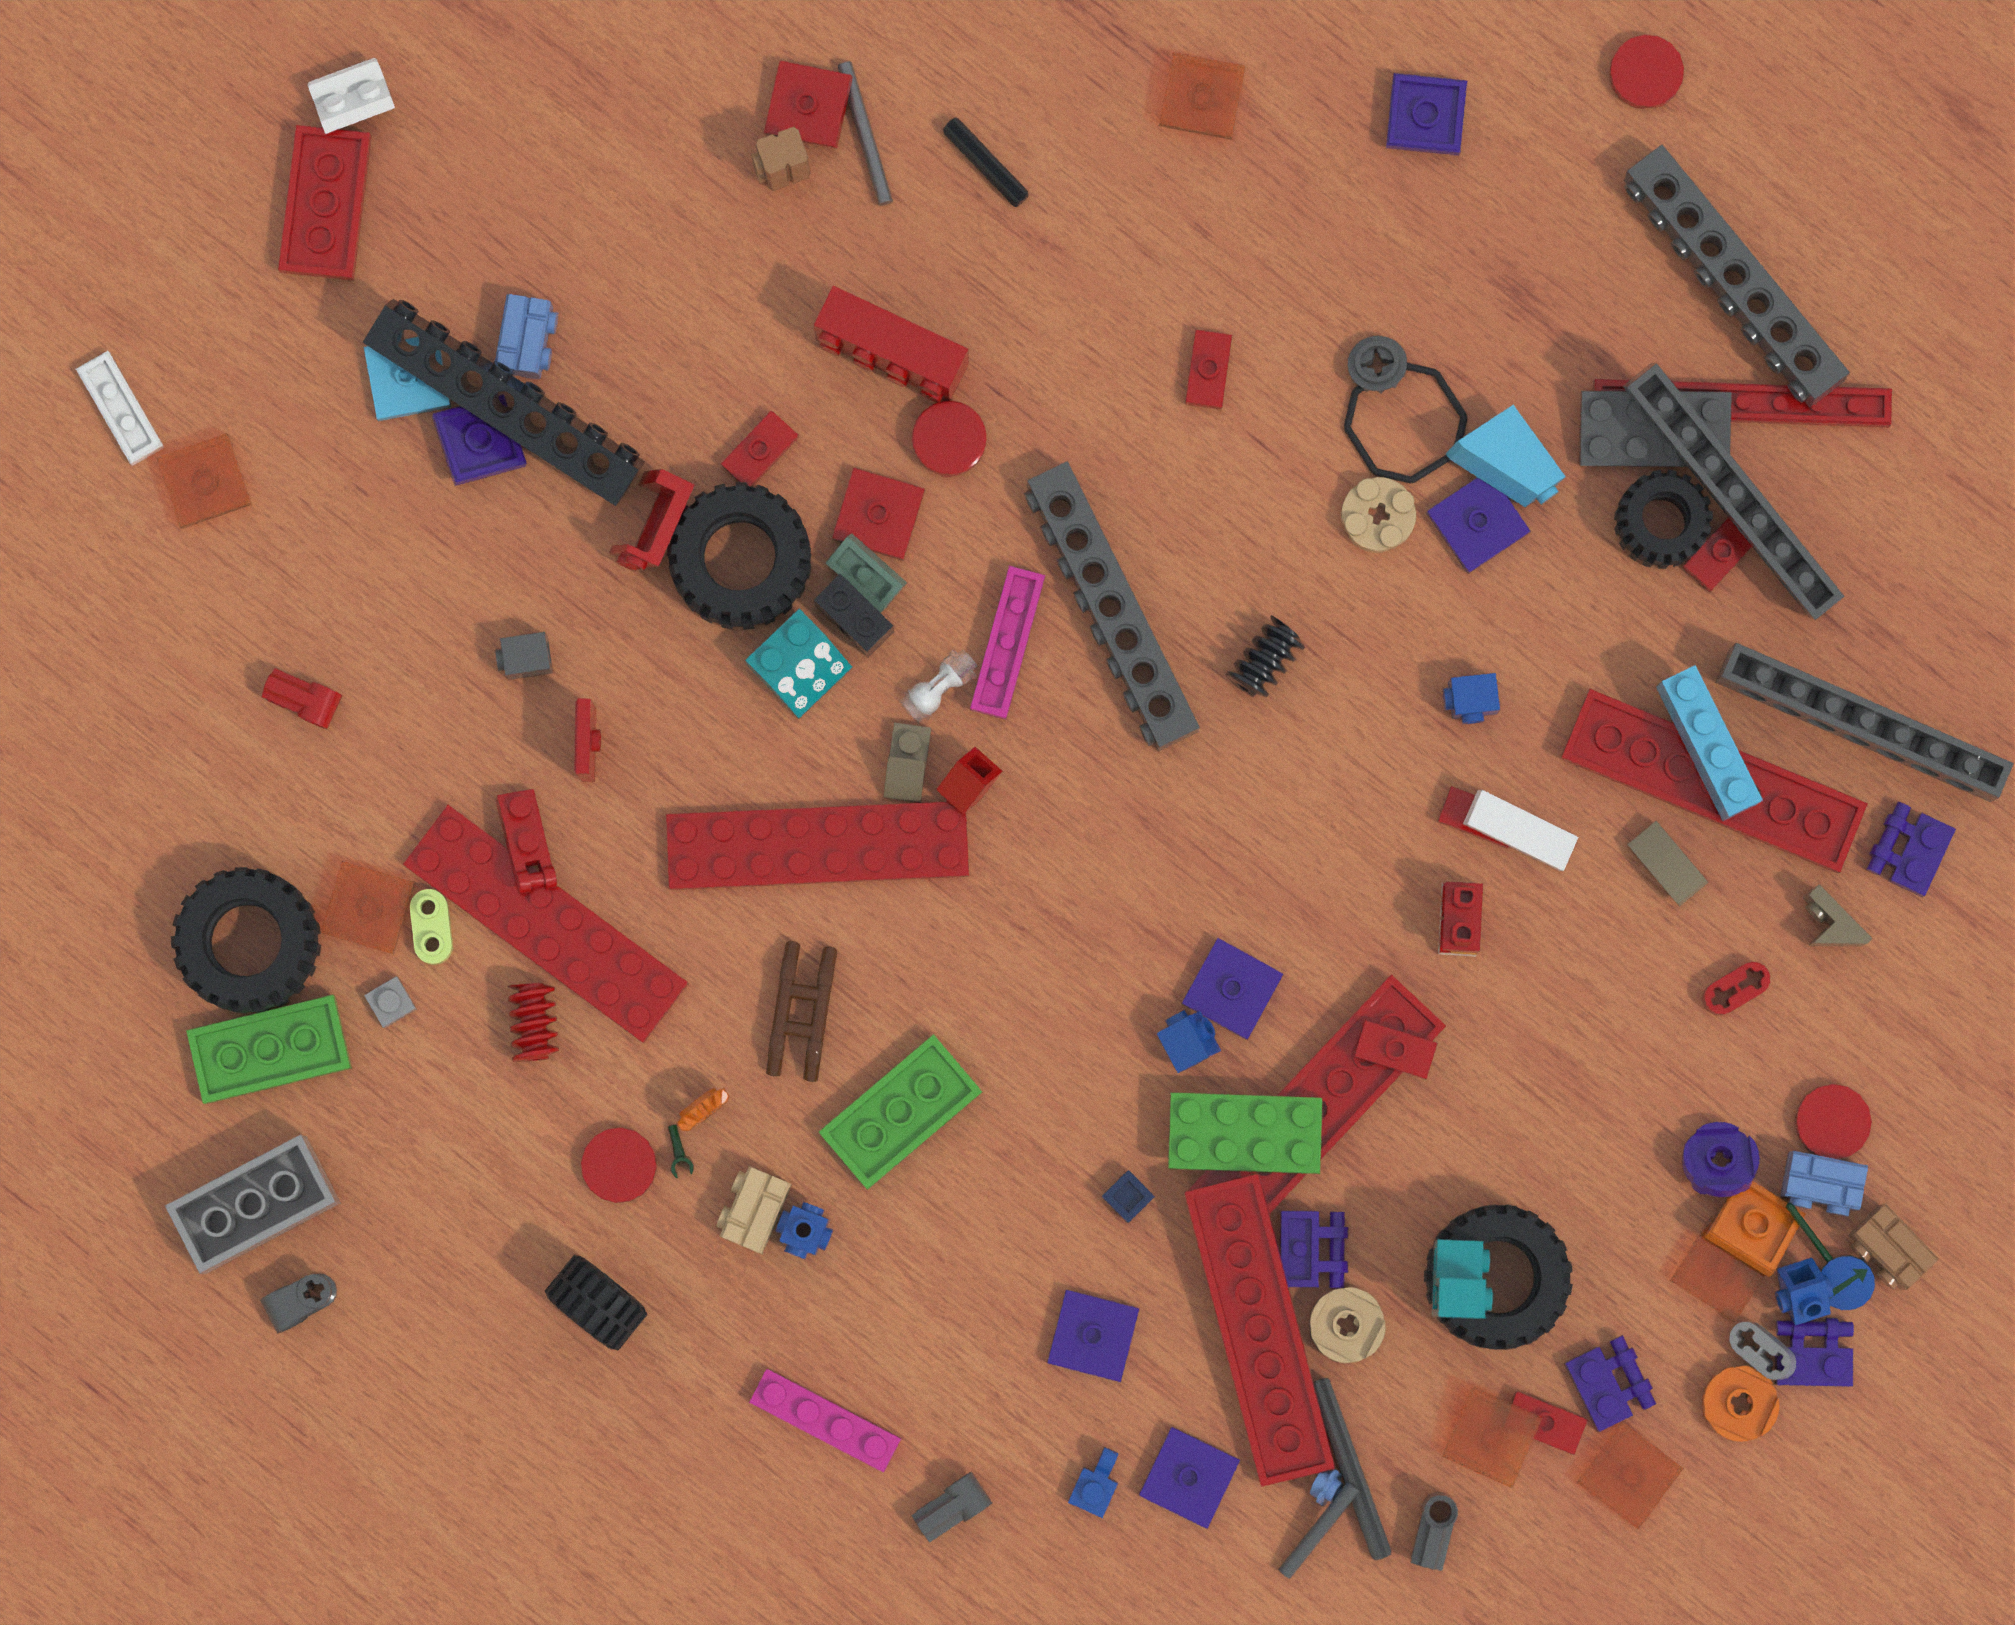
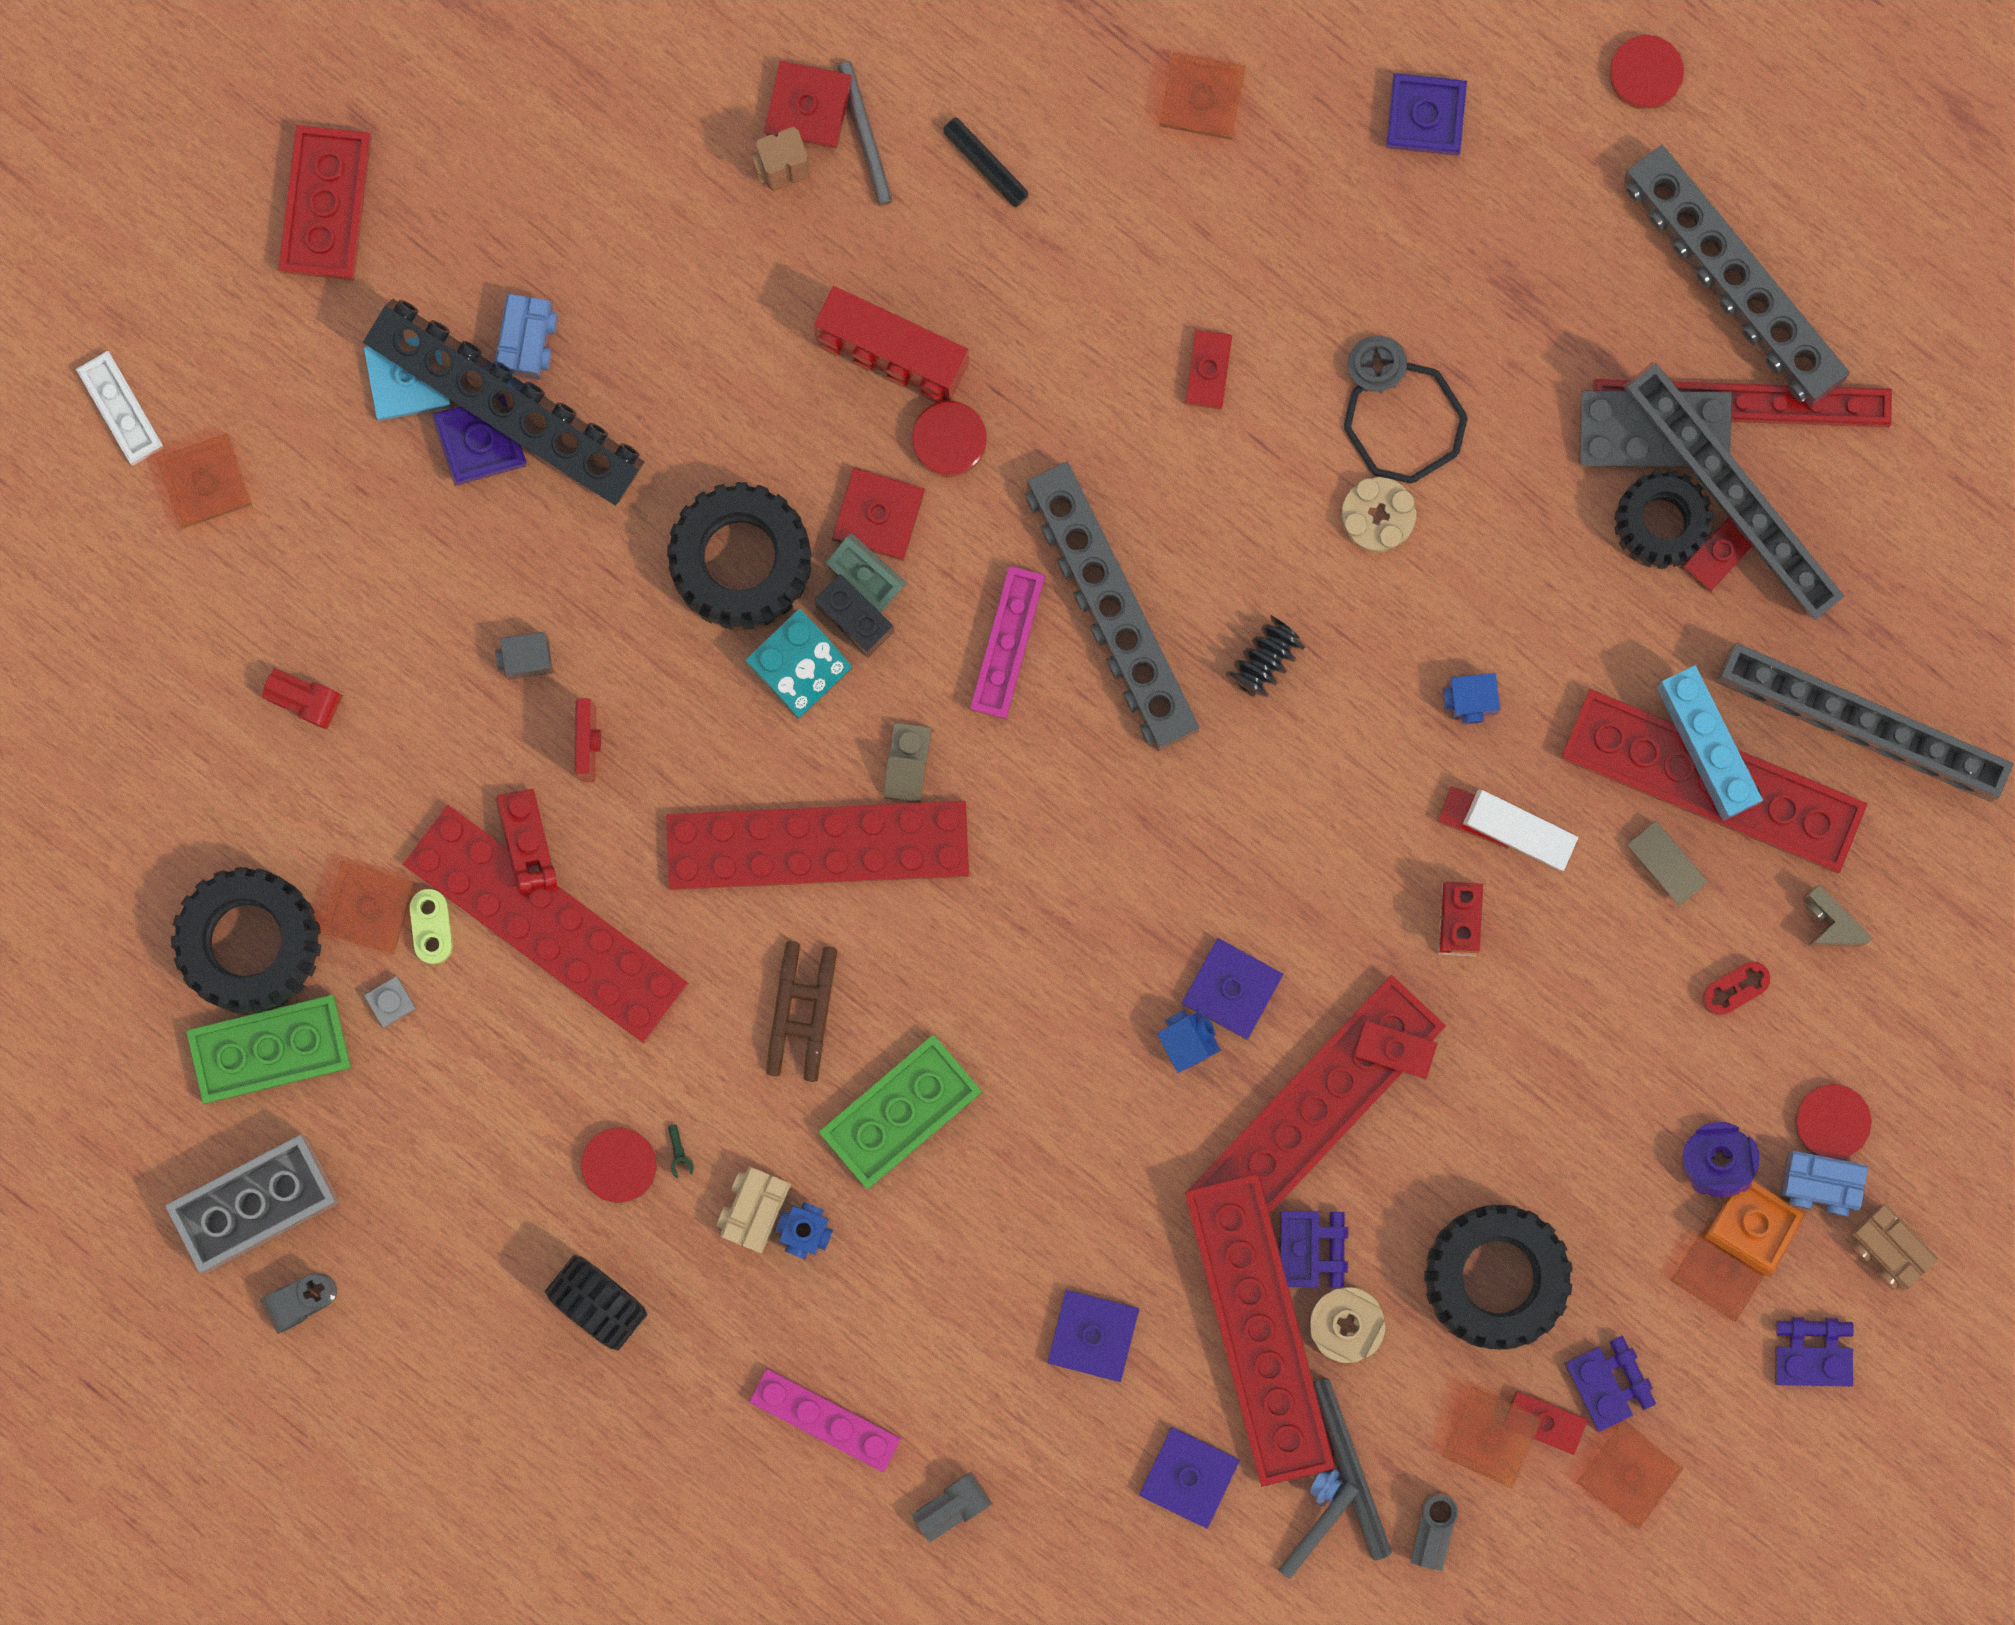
white bracket [308,58,395,134] -> none
red piece [507,983,559,1062] -> none
red panel [609,469,695,571] -> none
orange gear [676,1087,729,1131] -> none
red plate [721,410,799,487] -> none
clear piece [899,649,977,724] -> none
red brick [936,747,1003,815] -> none
blue plate [1068,1447,1118,1518] -> none
dark blue plate [1102,1170,1155,1223] -> none
bright green plate [1168,1092,1322,1174] -> none
dark purple plate [1427,478,1531,574] -> none
teal brick [1432,1240,1493,1319] -> none
medium azure slope [1445,405,1566,507] -> none
orange plate [1702,1366,1780,1442] -> none
light grey beam [1729,1322,1796,1380] -> none
blue brick [1775,1257,1833,1326] -> none
blue piece [1786,1203,1875,1310] -> none
dark purple plate [1866,802,1956,897] -> none

